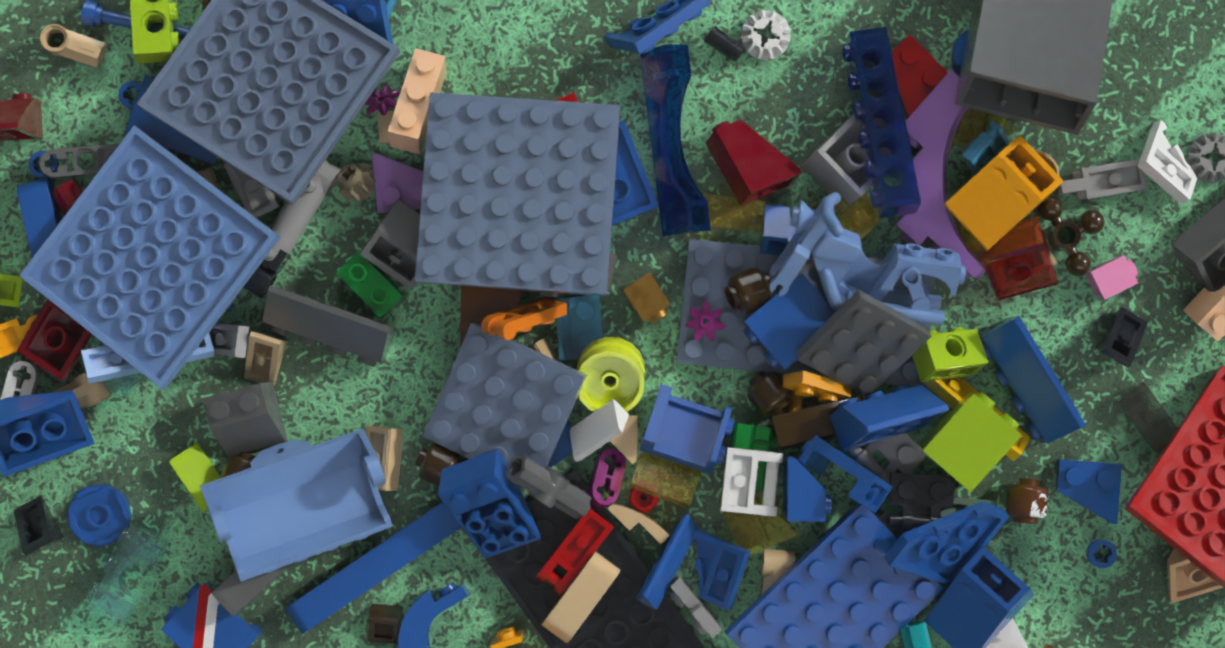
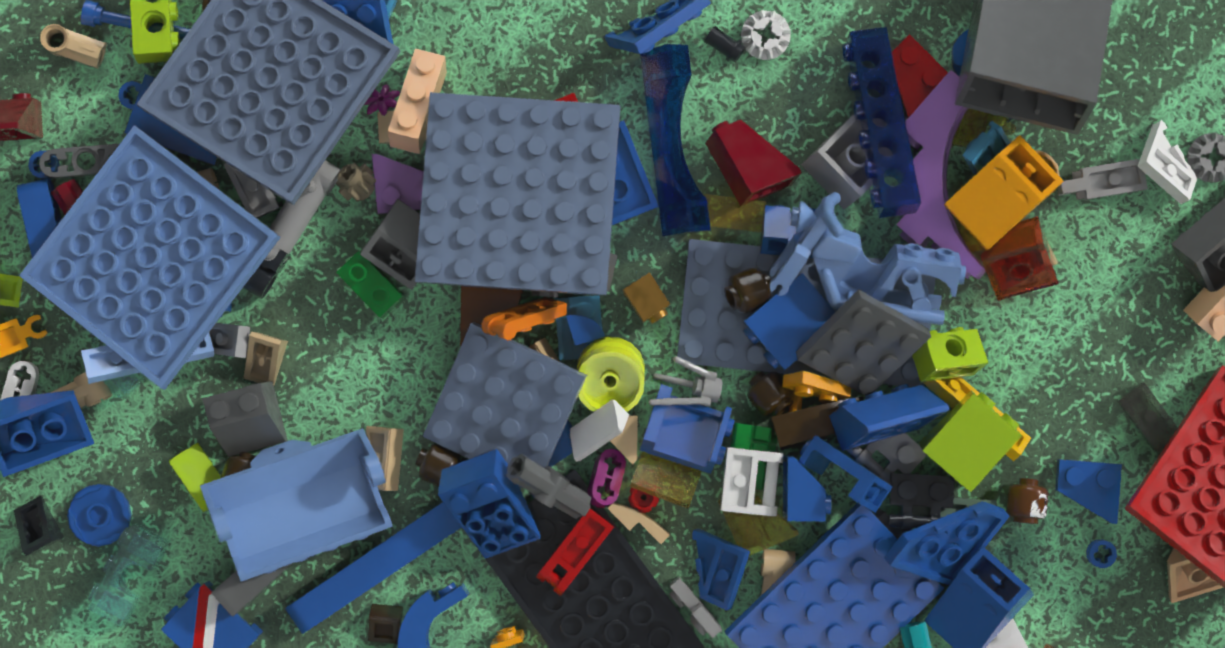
dark red slope [17,299,93,381] -> none
dark grey slope [262,285,396,367] -> none
tan beam [541,551,621,644] -> none
blue slope [636,514,698,610] -> none
magenta plant [685,301,726,341] -> none
clear yellow plate [812,192,884,240] -> none
blue slope [979,316,1086,444] -> none
dark brown piece [1037,196,1105,276] -> none
bright pink brick [1085,255,1138,301] -> none
black slope [1095,307,1148,368] -> none
none -> blue tile [566,315,605,346]
none -> light grey plant [649,356,722,406]

